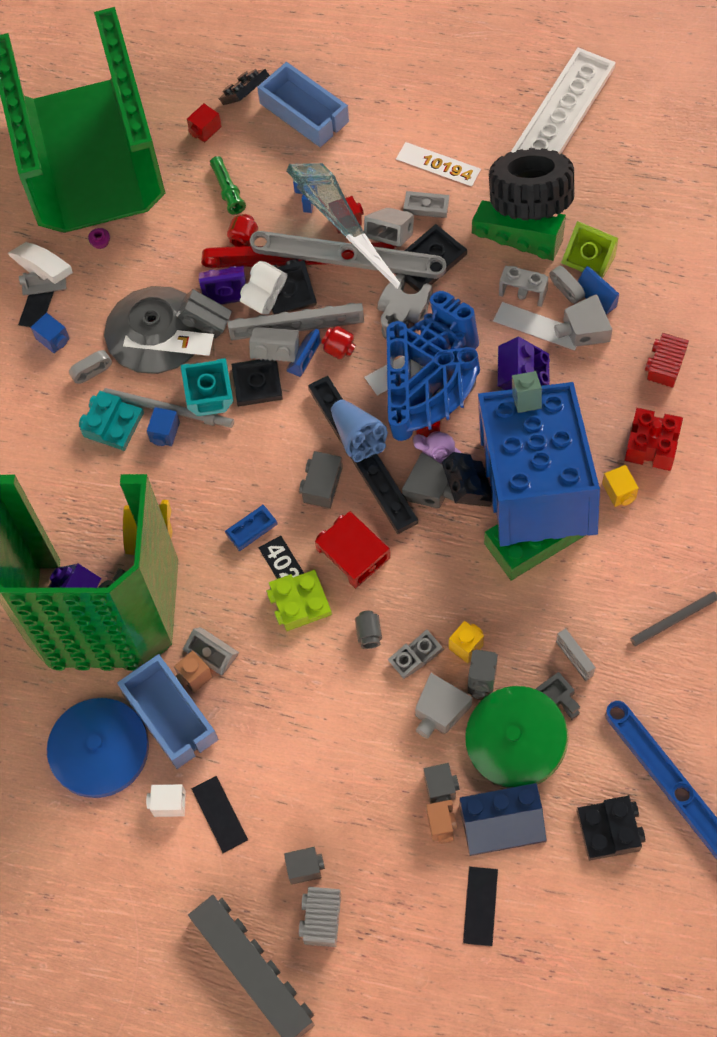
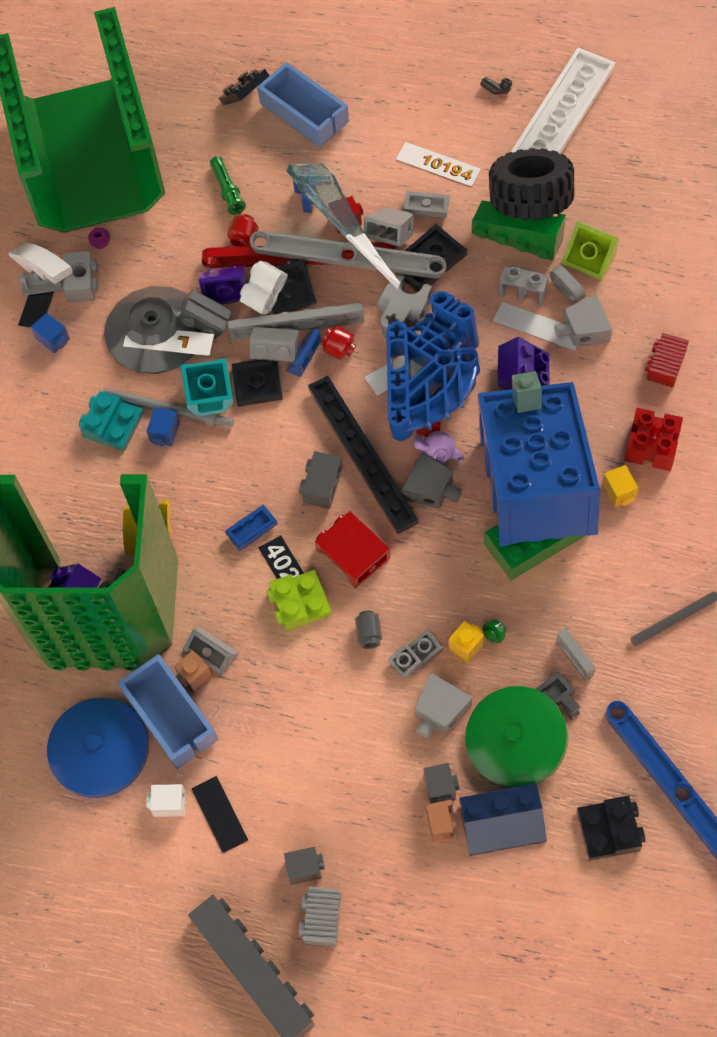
light grey beam [69,350,112,384] -> none
red brick [187,103,222,143] -> none
medium blue cone [331,400,388,462] -> none
black plate [442,452,492,507] -> none
black sticker [463,866,498,946] -> none
dark grey brick [468,649,498,700] -> none
blue slope [577,266,619,315] -> none
none -> light grey brick [64,251,98,303]
none -> pearl dark grey arm [480,77,513,95]
none -> green plate [482,619,506,643]

